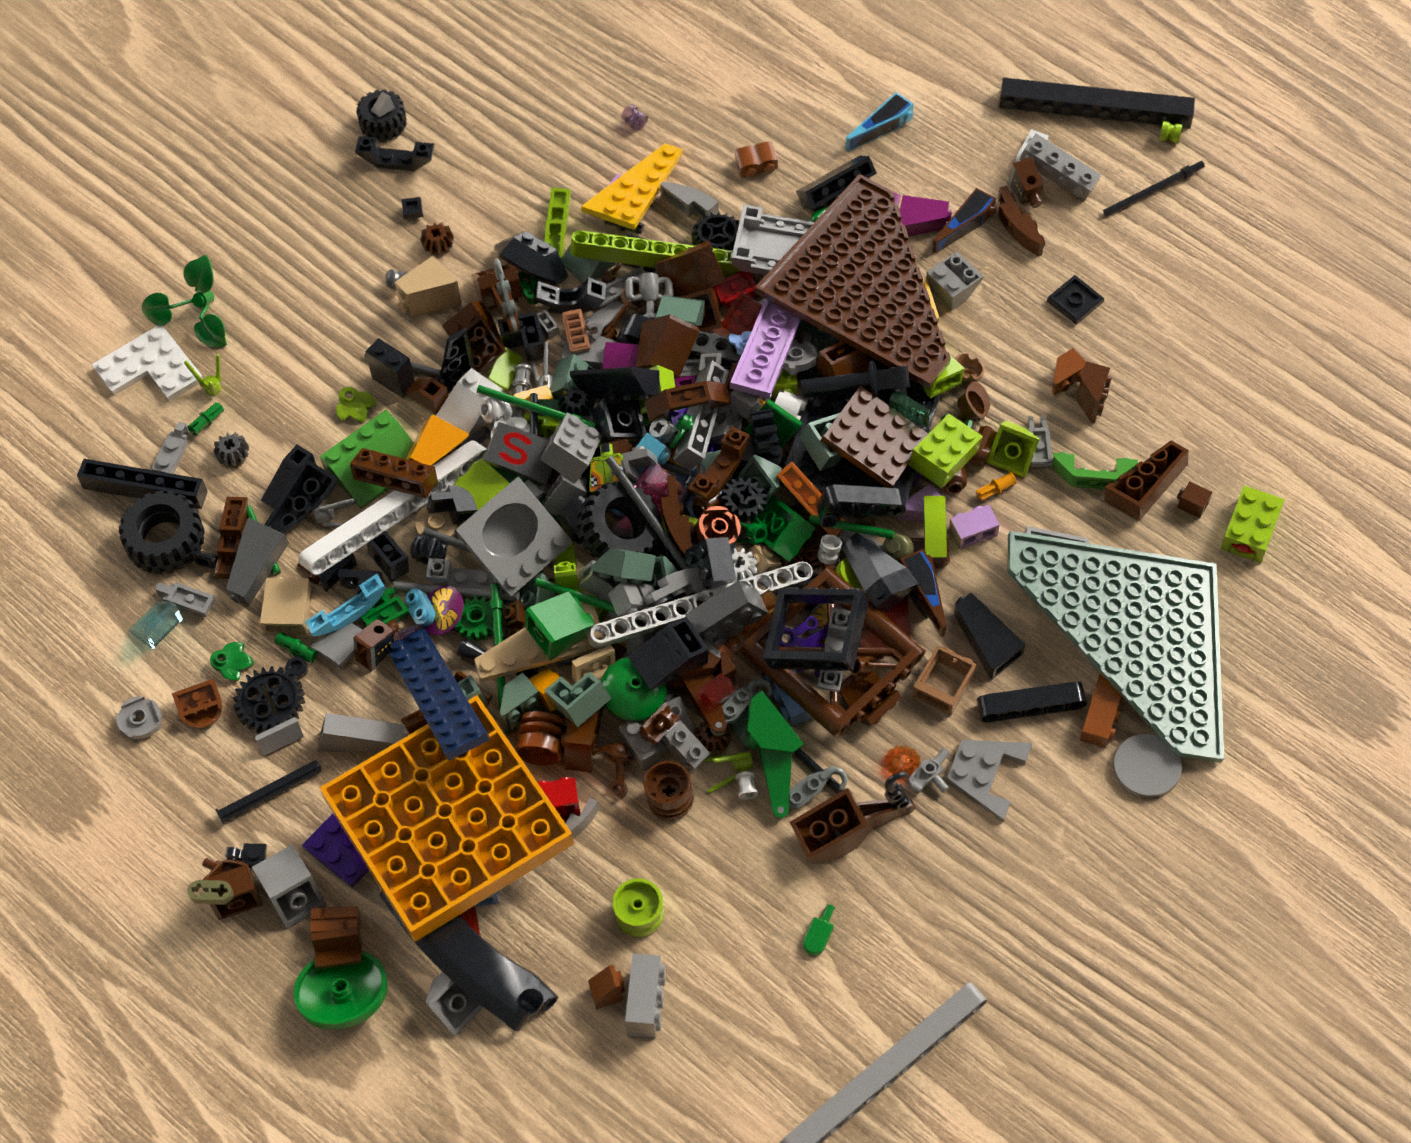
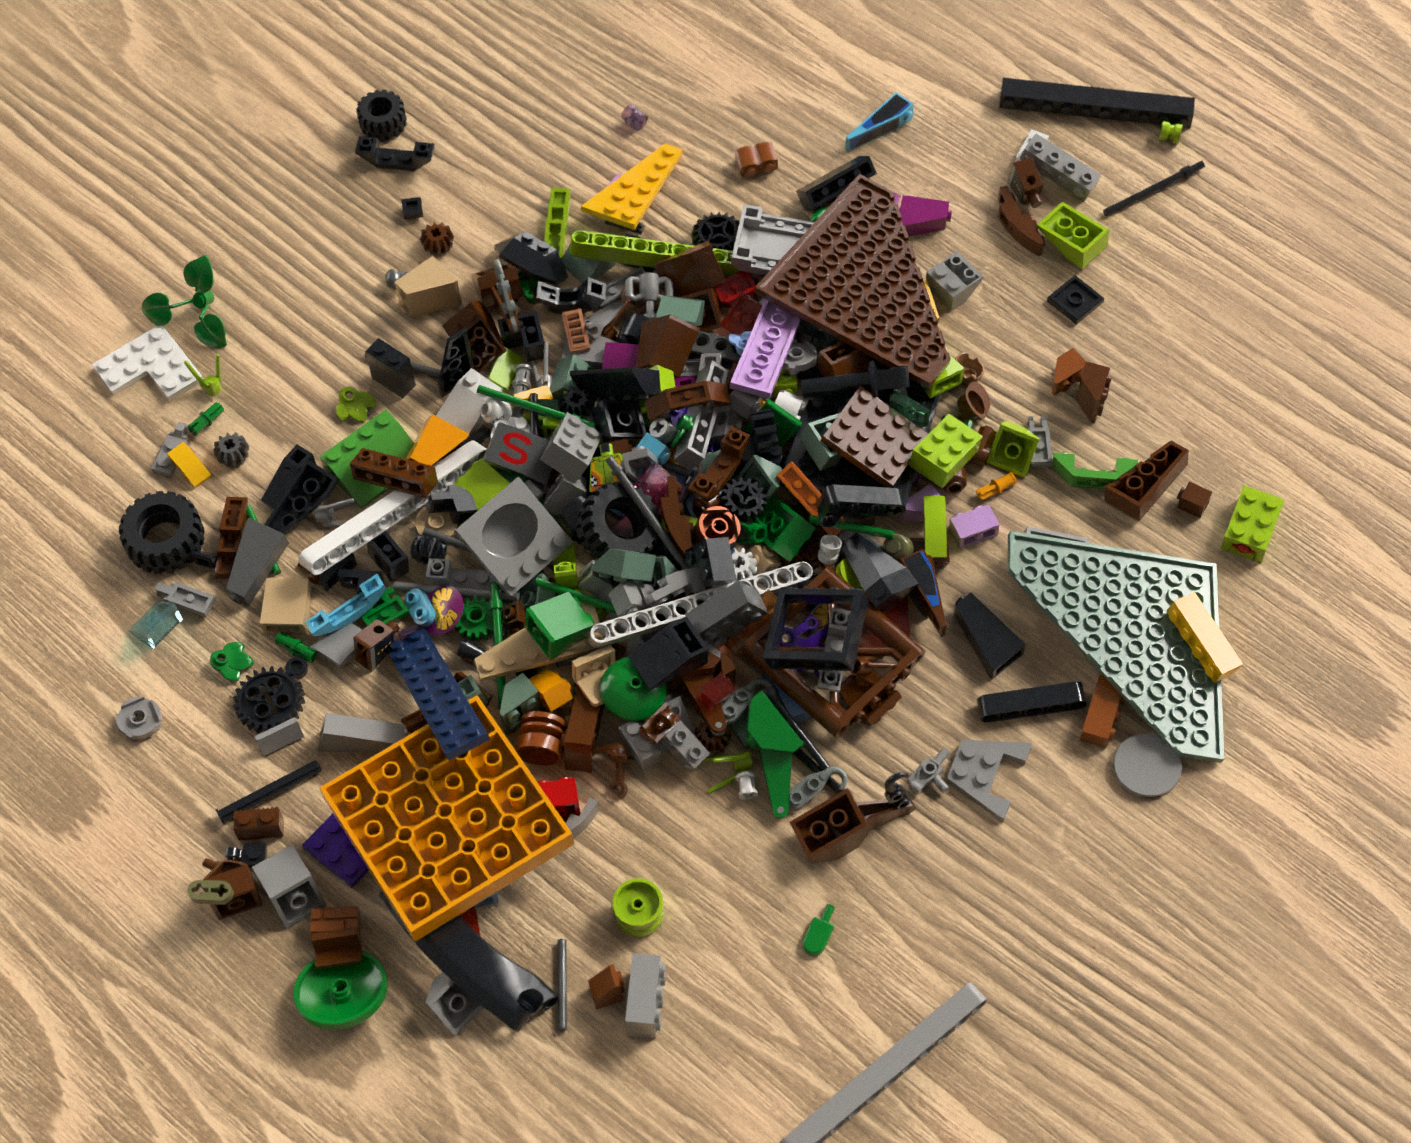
black brick [77,458,208,509] -> none
dark orange slope [172,679,223,728] -> none
light grey slope [371,92,395,117] -> none
reddish brown slope [405,377,448,414] -> none
light grey piece [538,309,559,339] -> none
sand green brick [544,672,612,727] -> none
reddish brown hand [602,263,622,284] -> none
reddish brown wheel [643,761,694,820] -> none
light grey slope [660,182,719,218] -> none
clear orange gear [885,744,920,779] -> none
medium nougat window [912,645,977,715] -> none
slope [932,188,997,254] -> none
none -> yellow slope [167,441,211,488]
none -> reddish brown brick [233,806,284,840]
none -> dark grey bar [557,939,567,1031]
none -> black piece [763,685,831,770]
none -> lime slope [1037,202,1109,269]
none -> brick [1166,592,1243,683]

